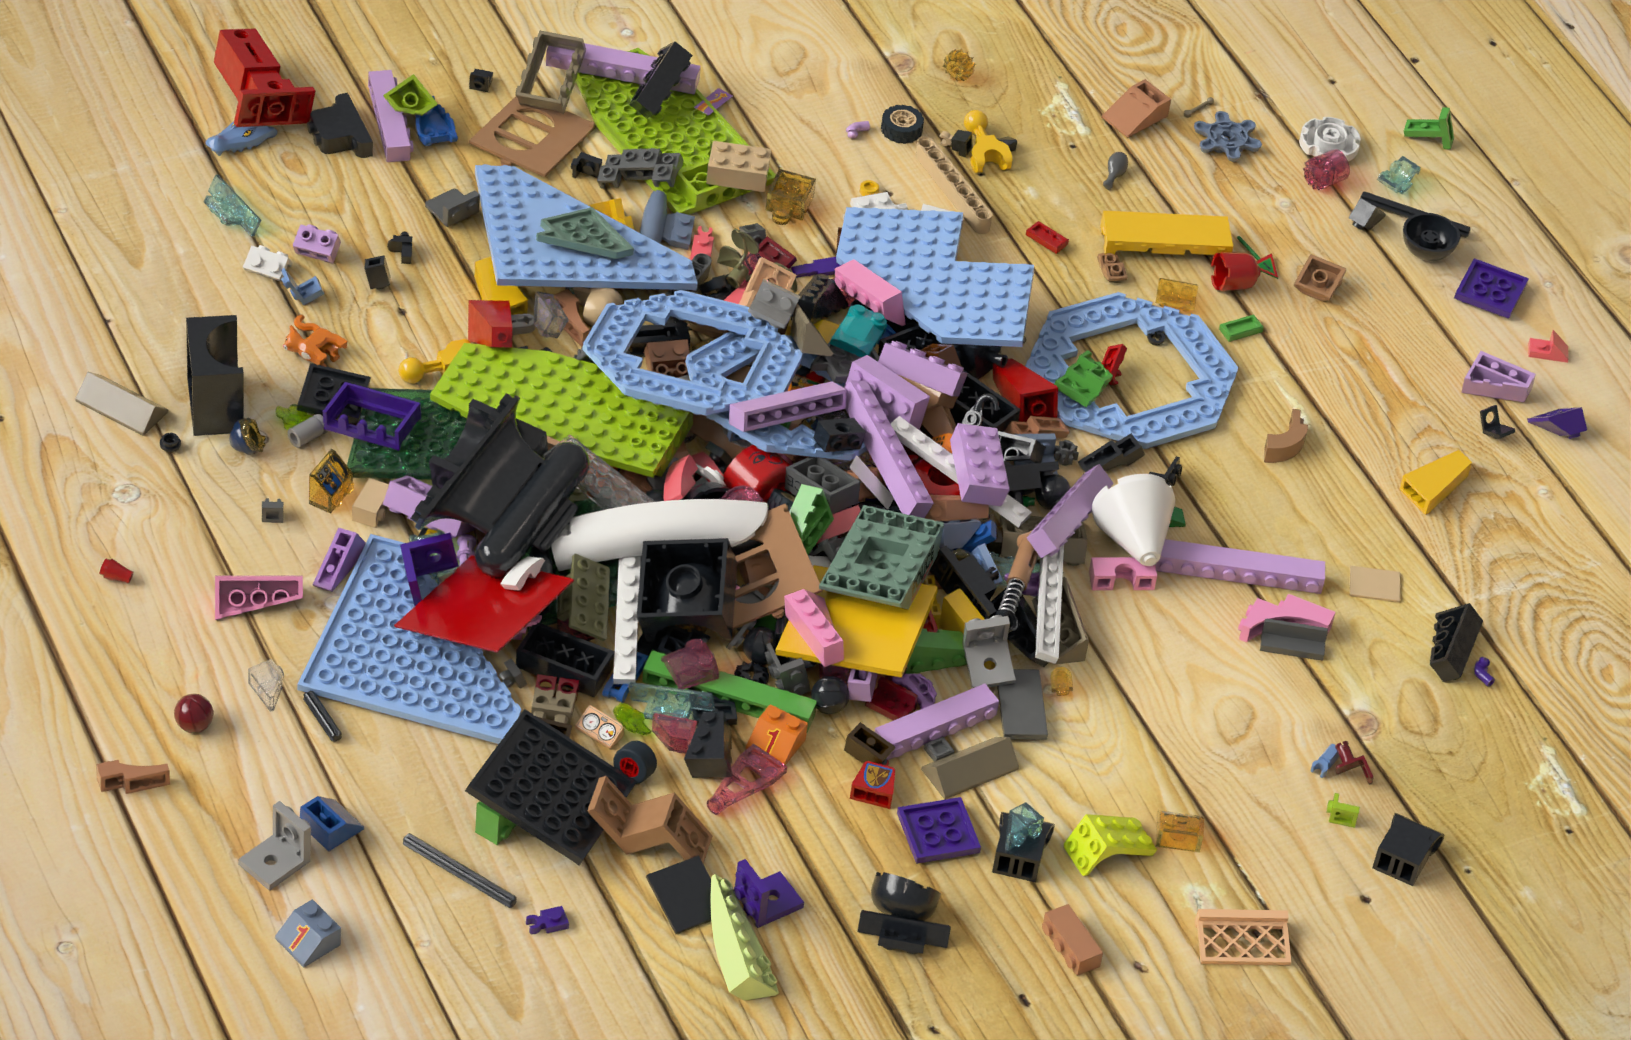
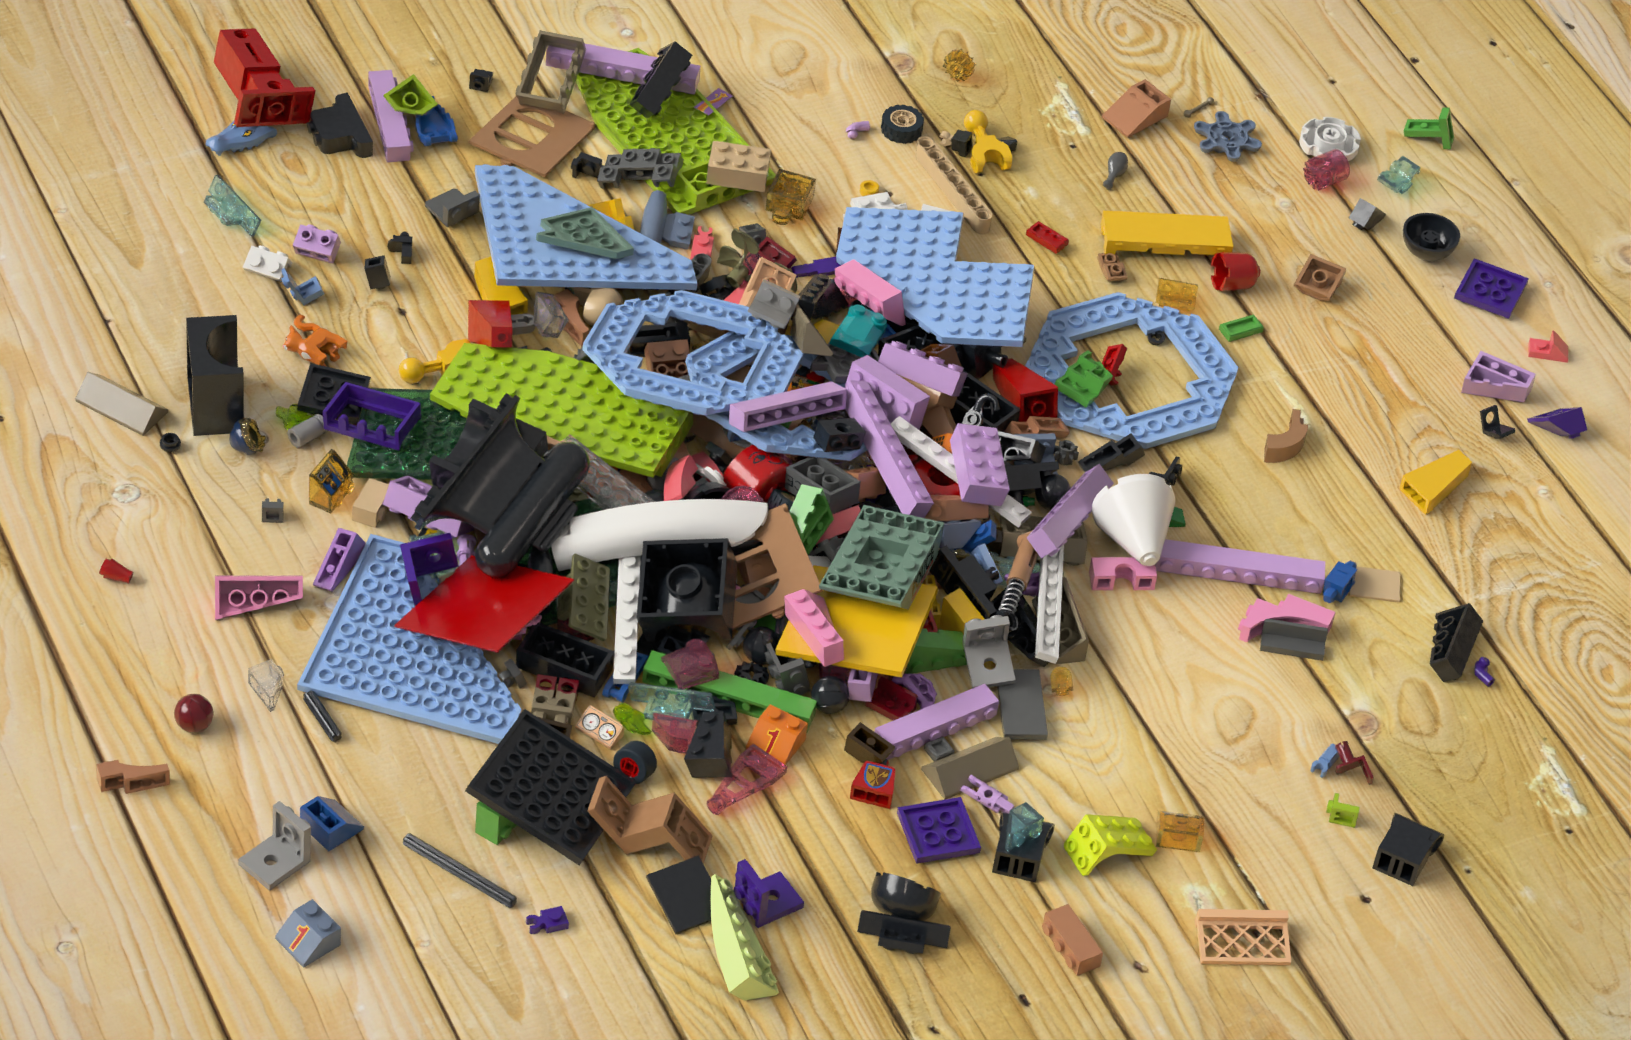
white slope [500,557,545,590] -> none
white sticker [850,455,894,509] -> none
green piece [1237,236,1278,279] -> none
black axle [1360,191,1471,238] -> none
none -> lavender hinge [960,775,1015,814]
none -> blue piece [1322,560,1357,603]

